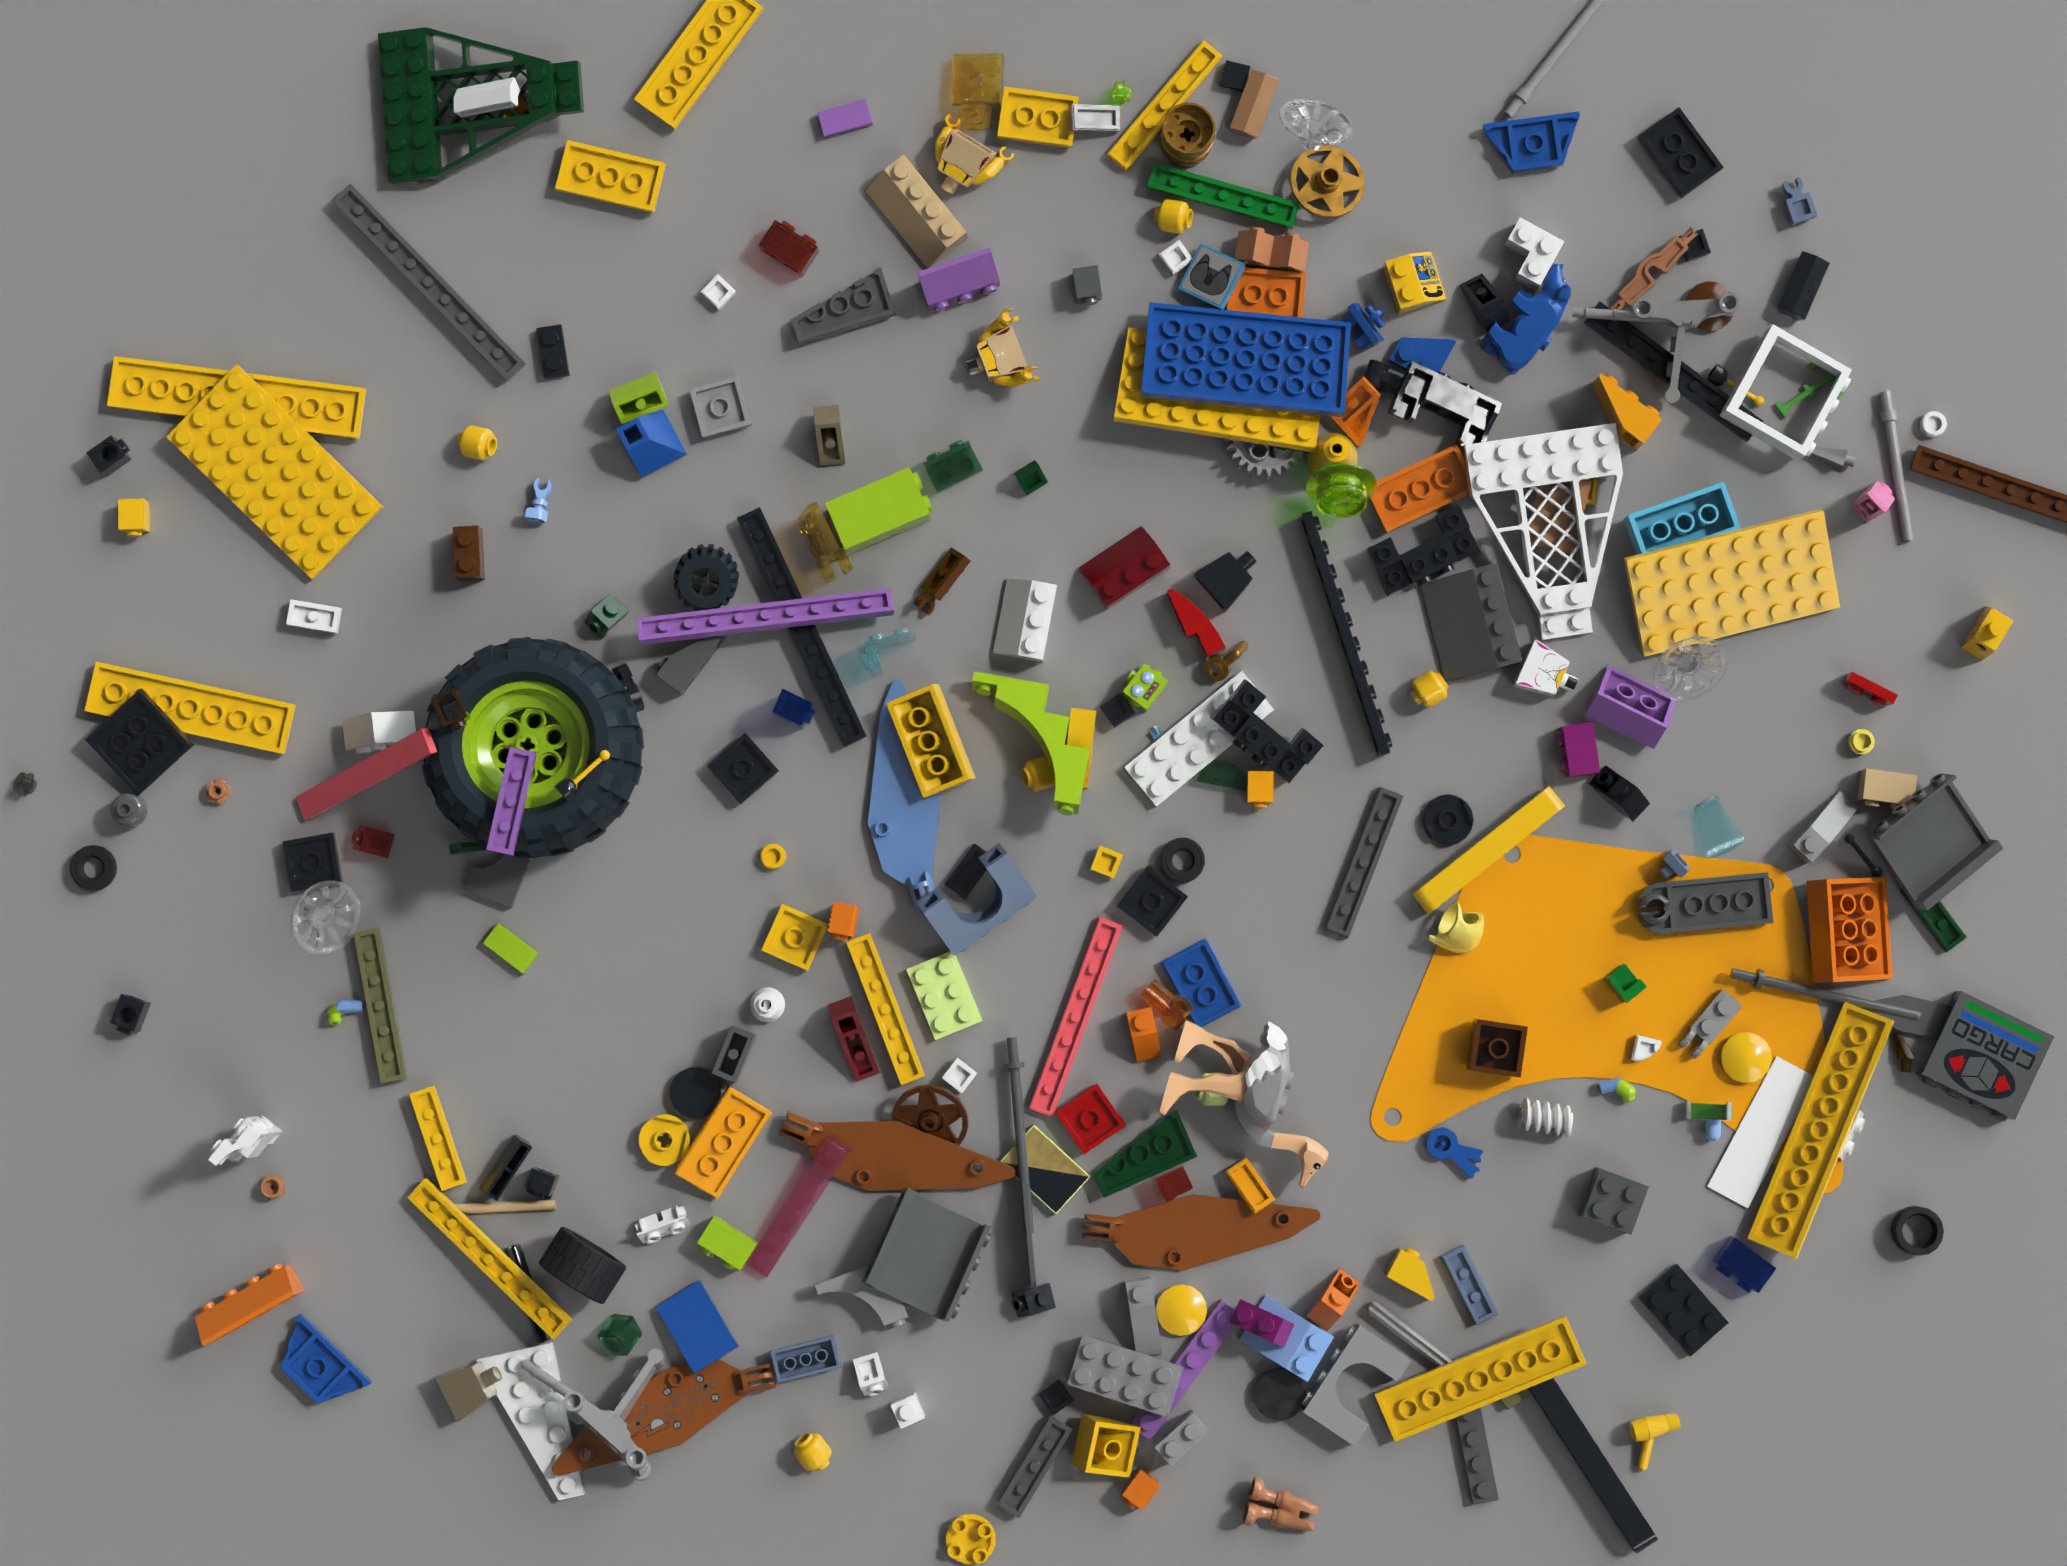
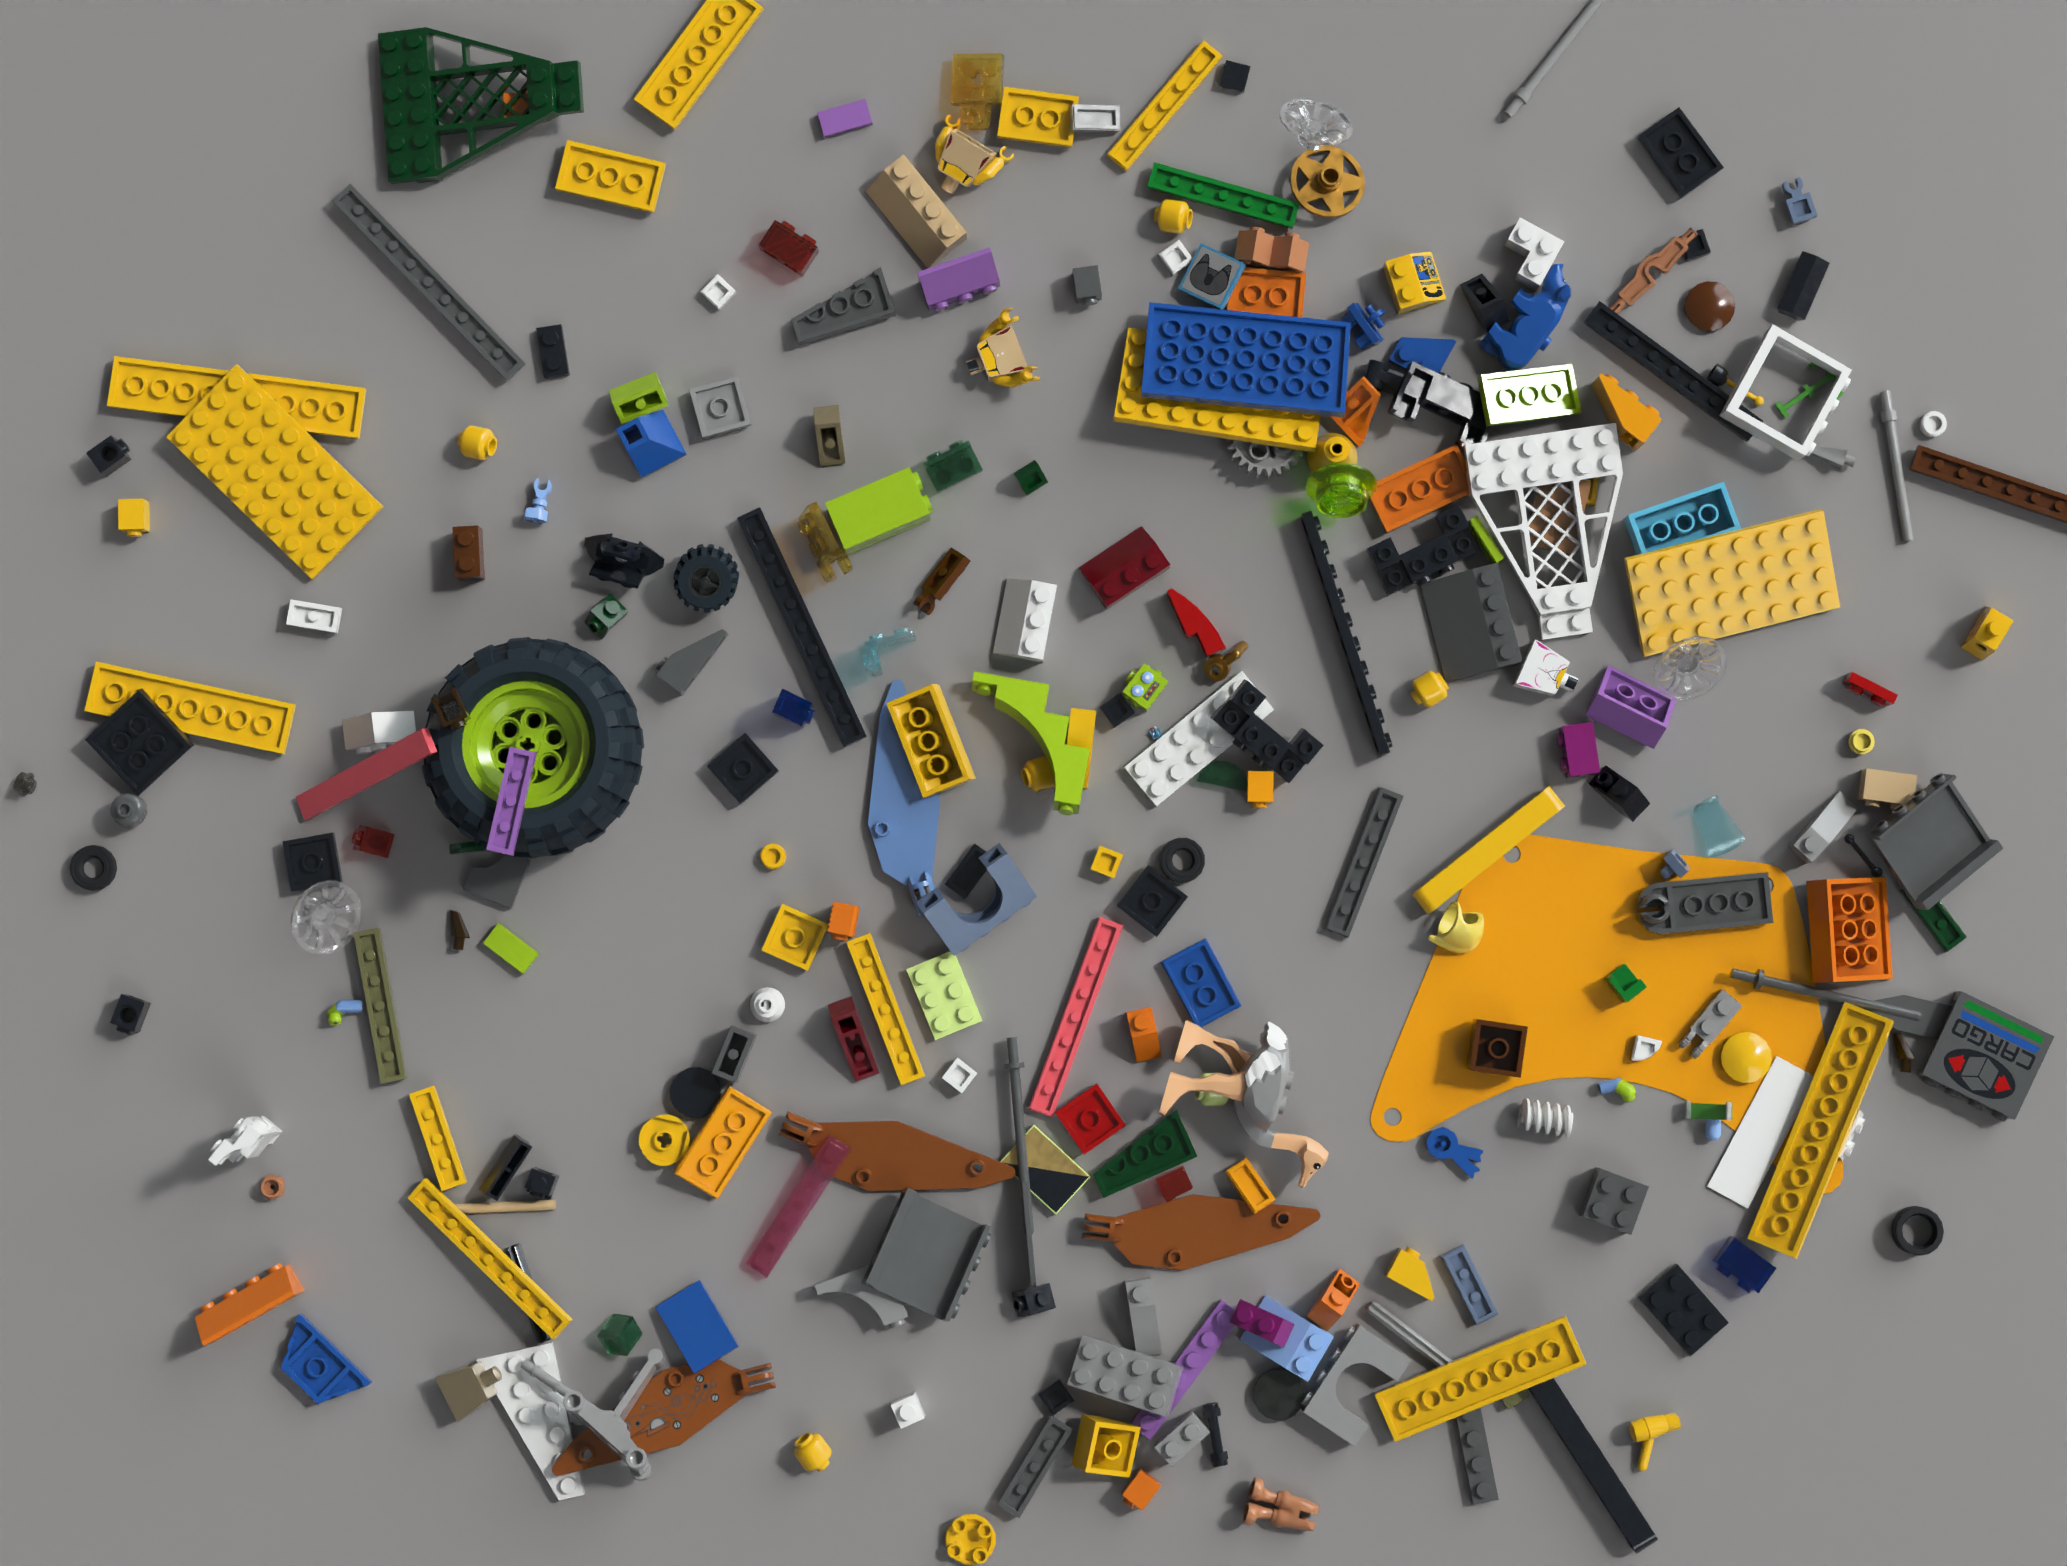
nougat plate [205,779,231,804] -> none
white piece [453,77,520,118] -> none
black tyre [539,1227,626,1304] -> none
hinge [554,750,610,802] -> none
black plate [611,663,644,713] -> none
white hinge [635,1205,691,1244] -> none
medium lavender plate [636,588,894,645] -> none
lime brick [697,1215,758,1271] -> none
sand blue piece [771,1335,841,1383] -> none
white bracket [853,1352,889,1396] -> none
reddish brown wheel [892,1085,969,1145] -> none
clear neon green plate [1112,81,1131,106] -> none
clear orange piece [1141,979,1193,1030] -> none
yellow dish [1156,1284,1207,1336] -> none
pearl gold wheel [1160,102,1215,167] -> none
black torso [1193,551,1257,612] -> none
medium nougat piece [1230,70,1279,140] -> none
black tile [1422,794,1474,845] -> none
blue wing [1482,111,1580,173] -> none
light grey piece [1572,292,1740,404] -> none
bright pink slope [1850,480,1895,523] -> none
none -> dark brown bar [450,910,470,950]
none -> black piece [584,533,665,589]
none -> black bar [1203,1402,1228,1467]
none -> lime tile [1468,515,1504,564]
none -> plate [1477,364,1582,426]

